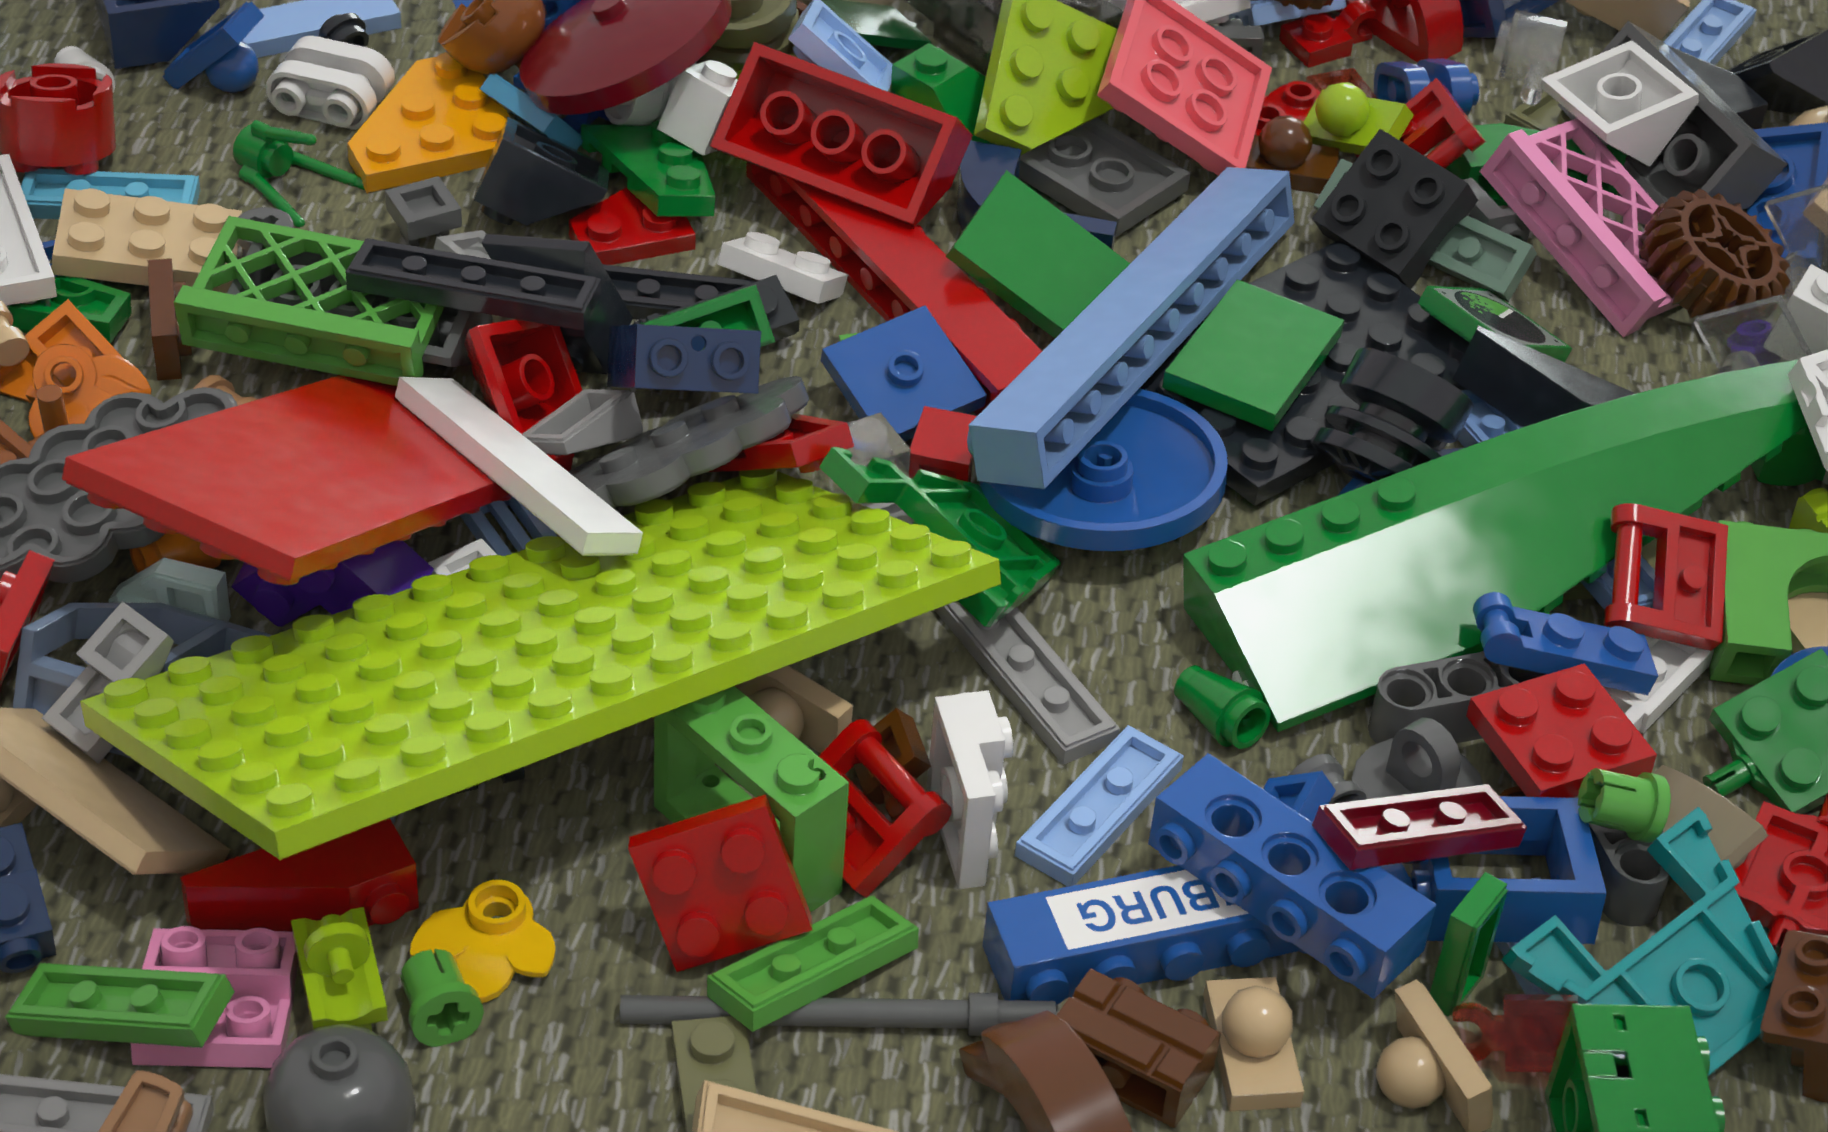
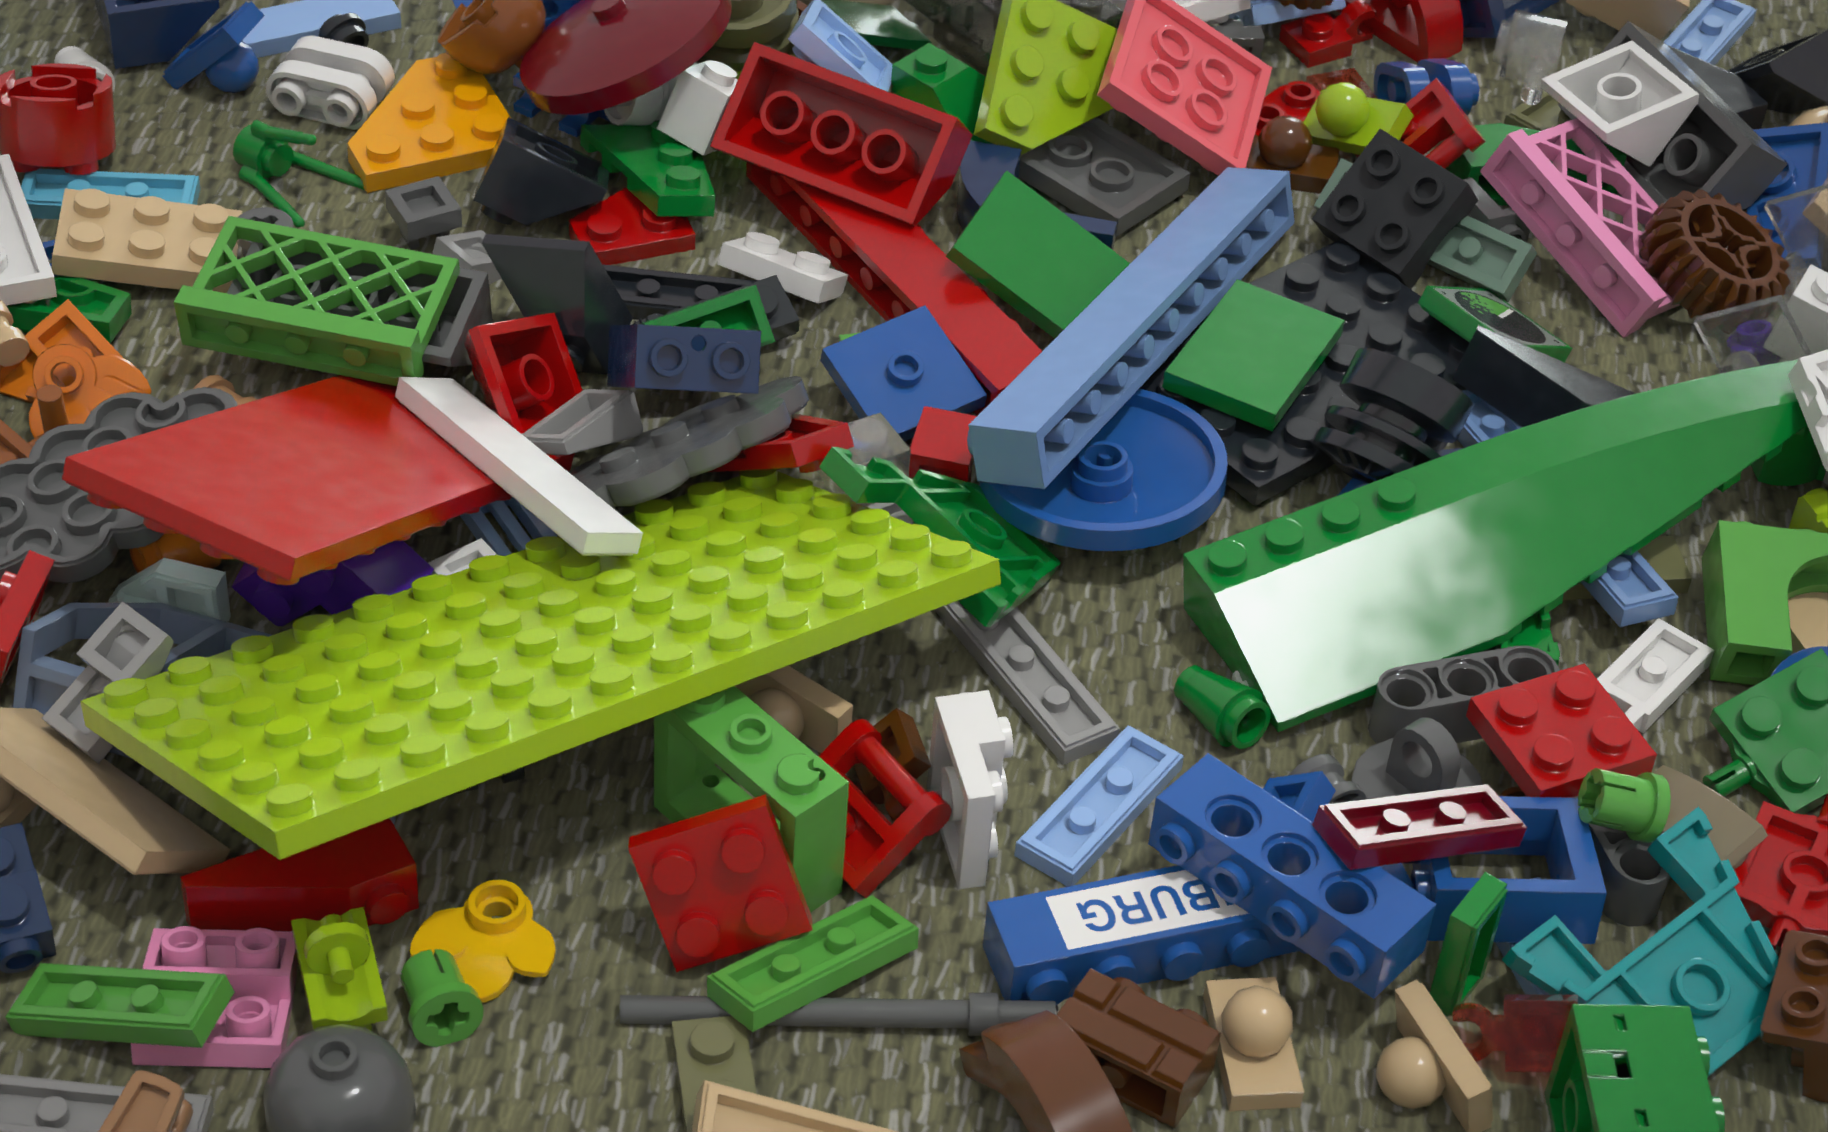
reddish brown plate [147,258,192,381] -> none
black tile [346,238,601,331] -> none
dark azure tile [480,73,582,150] -> none
blue plate [1473,592,1658,696] -> none
red plate [1604,503,1728,651] -> none

